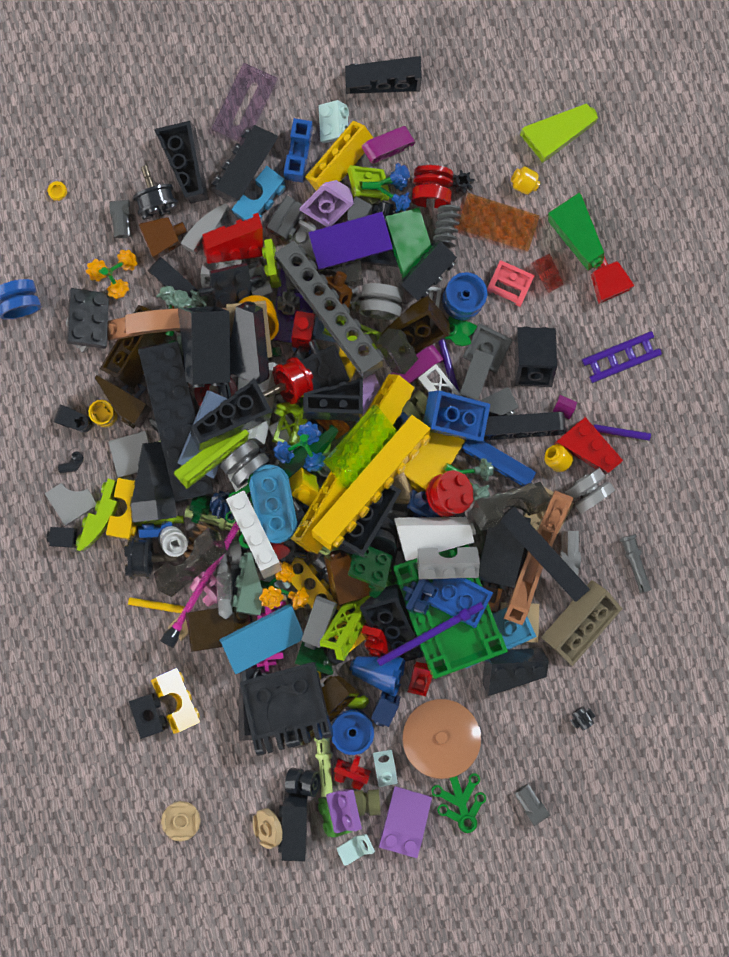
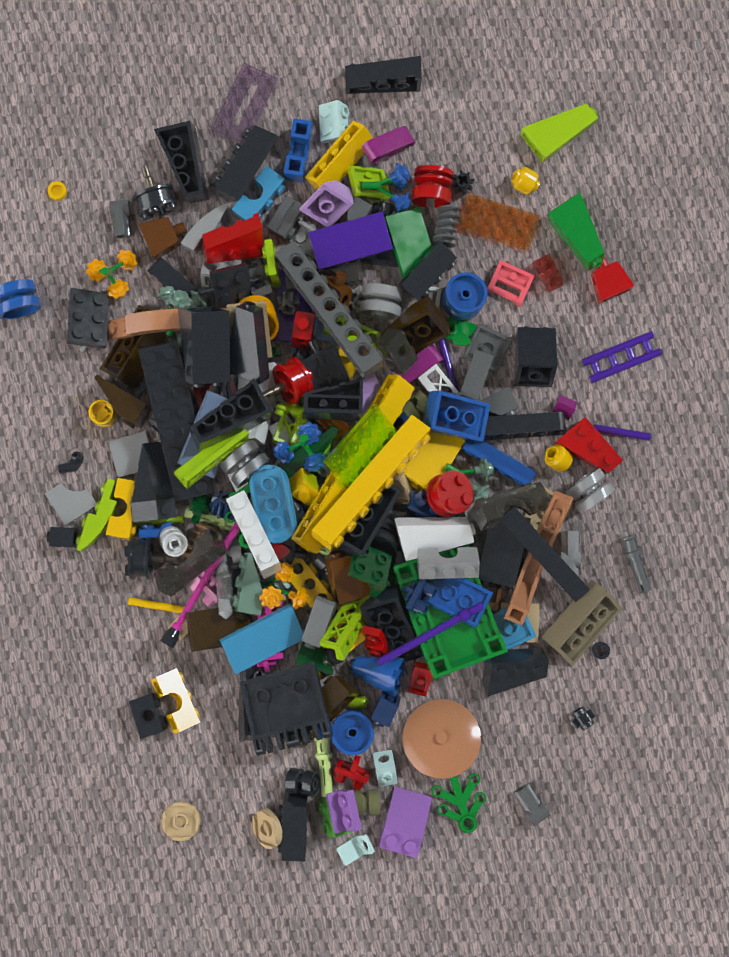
black piece [53,404,93,432] -> none
none -> black bush [592,642,610,659]

